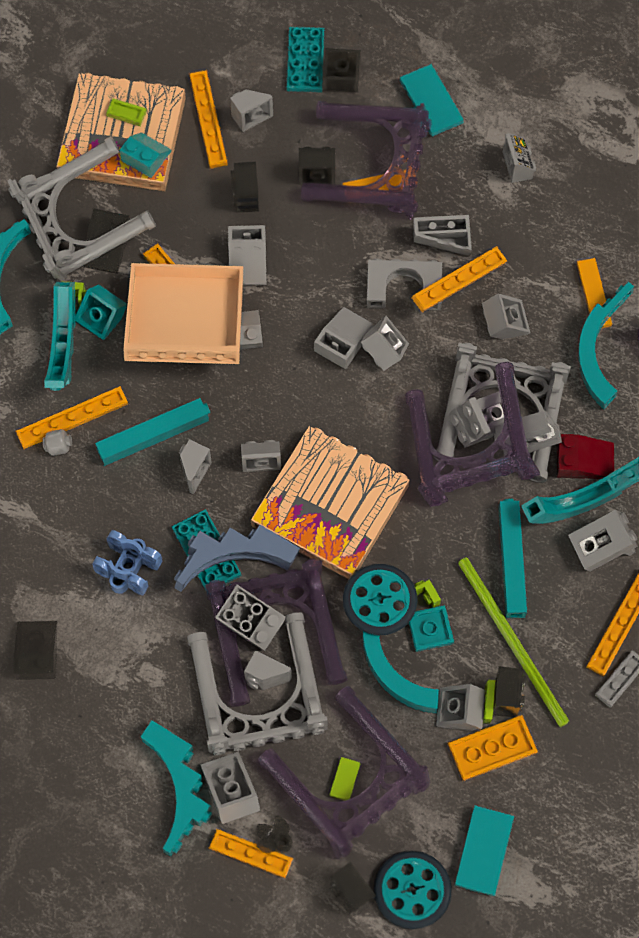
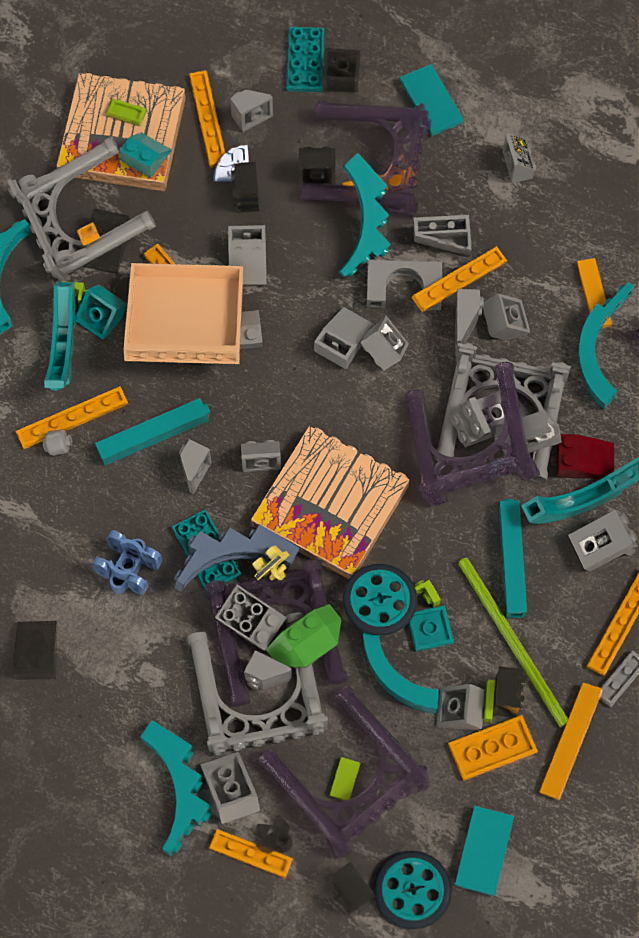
none -> light orange tile [77,223,100,246]
none -> tile [213,145,249,182]
none -> light yellow hips [252,546,290,581]
none -> bright green wedge [266,604,342,668]
none -> teal arch [338,153,391,277]
none -> light grey slope [455,289,483,356]
none -> light orange tile [540,682,603,800]

